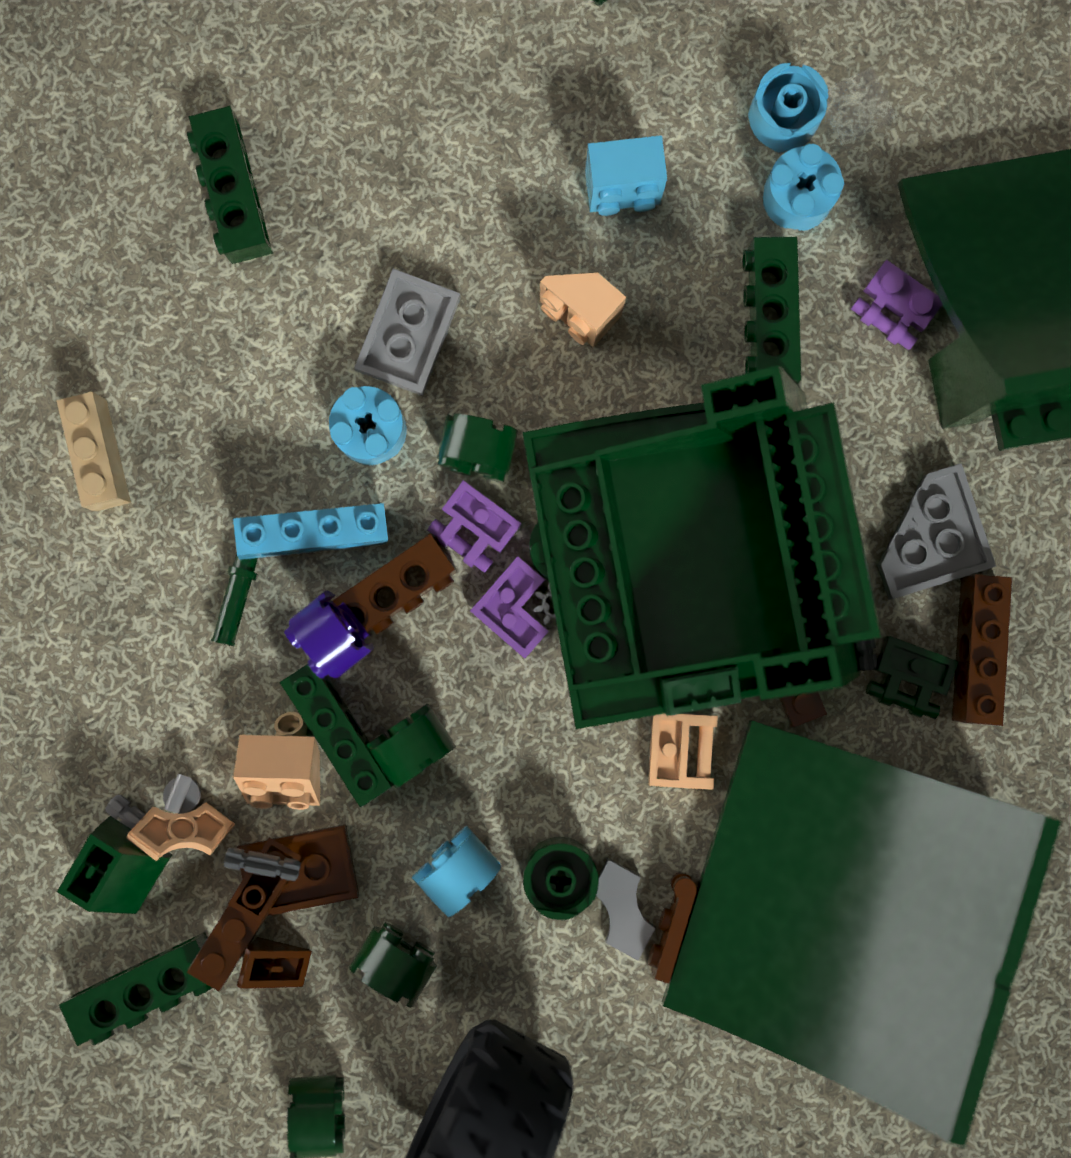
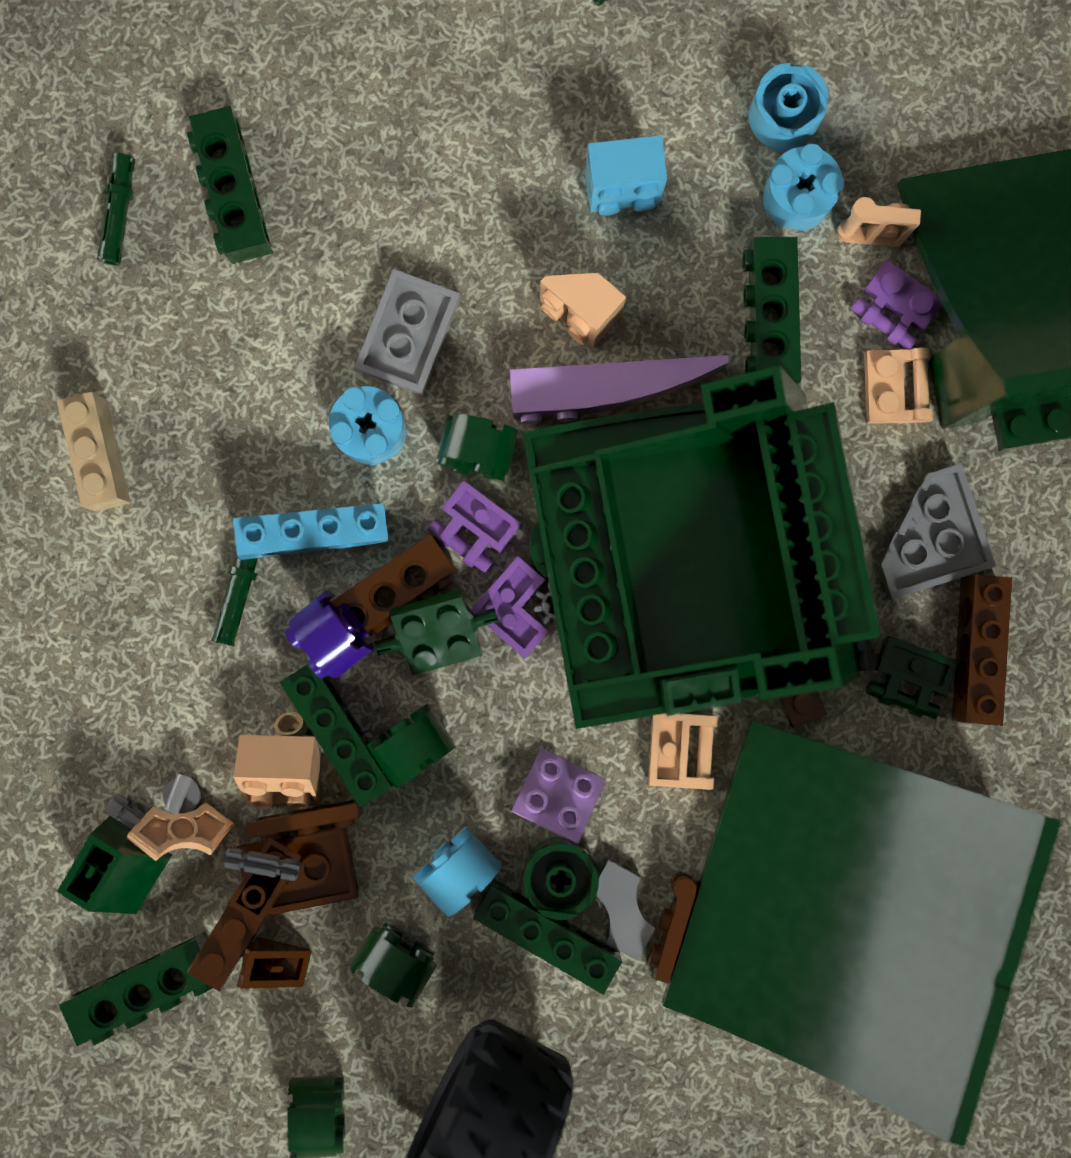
none -> dark green pin [96,153,136,266]
none -> reddish brown plate [246,800,364,842]
none -> dark green plate [374,589,499,675]
none -> dark green brick [473,878,622,995]
none -> lavender slope [510,355,729,424]
none -> lavender hinge [511,748,606,845]
none -> light nougat plate [836,197,921,247]
none -> light nougat plate [864,348,934,424]

